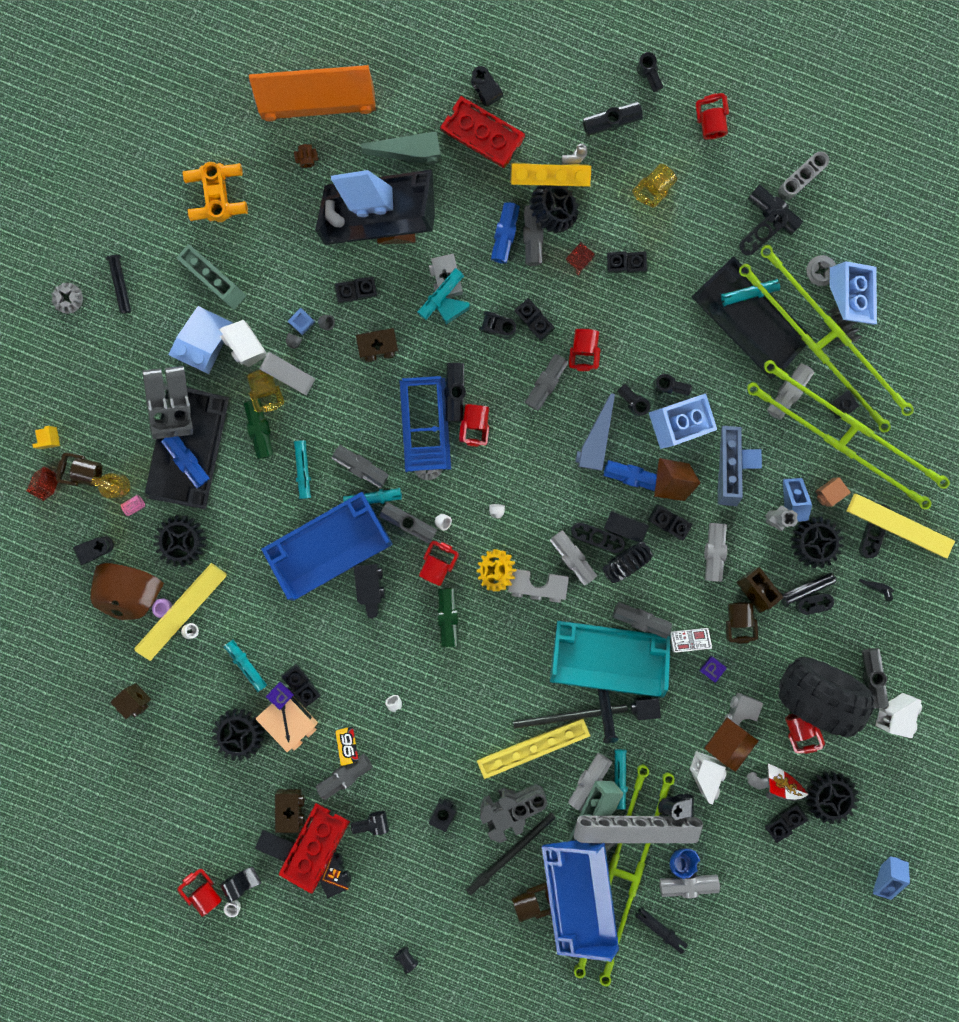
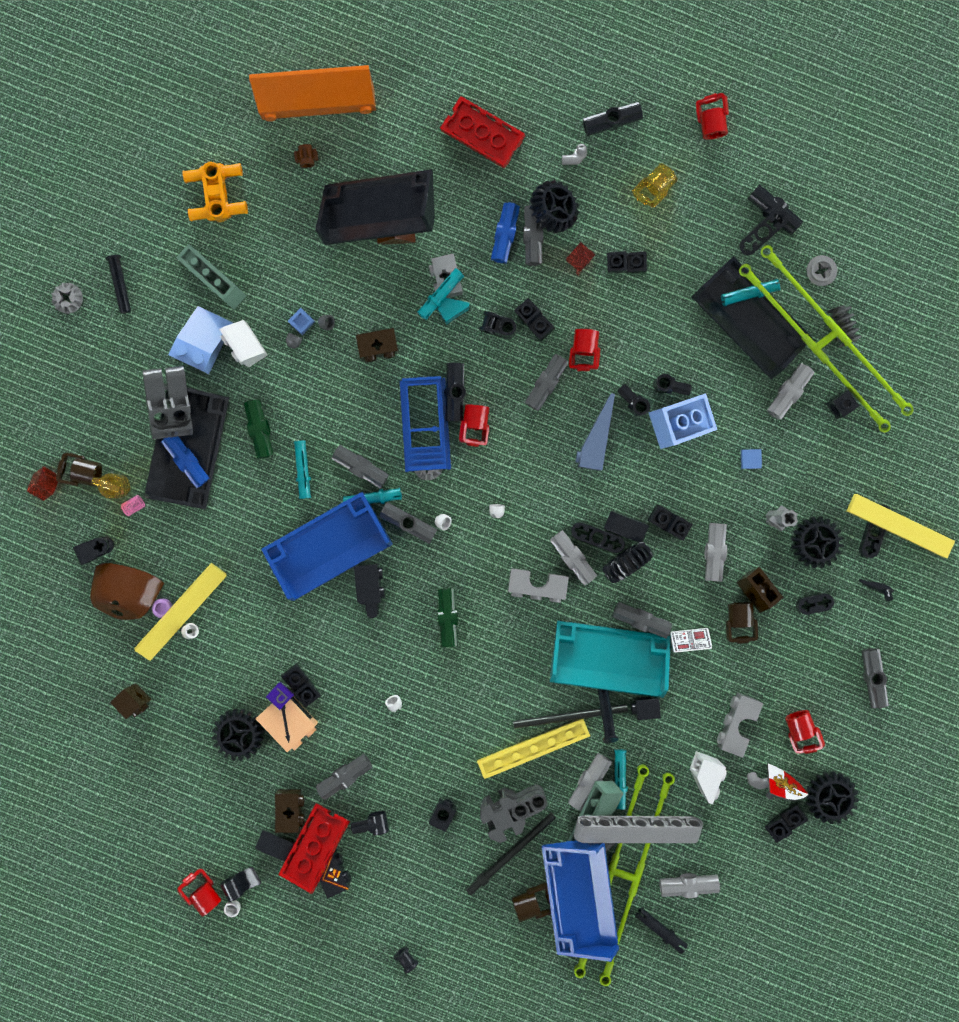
yellow panel [32,426,60,449] -> none
black gear [154,515,207,567] -> none
teal pin [223,639,267,693] -> none
clear yellow piece [246,370,284,412] -> none
light grey beam [259,352,316,396] -> none
light grey arm [325,200,345,227] -> none
light blue slope [331,170,393,217] -> none
black slope [334,277,377,304] -> none
sticker [336,727,358,766] -> none
sand green slope [360,131,441,165] -> none
red piece [419,541,459,586] -> none
black piece [471,66,503,107] -> none
yellow gear [477,549,517,591] -> none
yellow arch [510,163,591,186] -> none
blue piece [603,460,657,492] -> none
black axle [637,52,663,92] -> none
reddish brown slope [654,458,700,501] -> none
black piece [658,794,694,820] -> none
blue hair [670,848,700,879] -> none
dark purple tile [699,655,727,683] -> none
reddish brown slope [704,717,758,772] -> none
sand blue slope [718,426,743,506] -> none
lime bar [747,360,950,509] -> none
light grey beam [778,151,829,200] -> none
black tyre [778,657,875,737] -> none
black axle [780,573,837,608] -> none
medium blue slope [783,478,812,522] -> none
nougat brick [815,477,851,507] -> none
light blue slope [830,261,877,325] -> none
medium blue slope [873,857,910,900] -> none
white slope [875,693,922,738] -> none

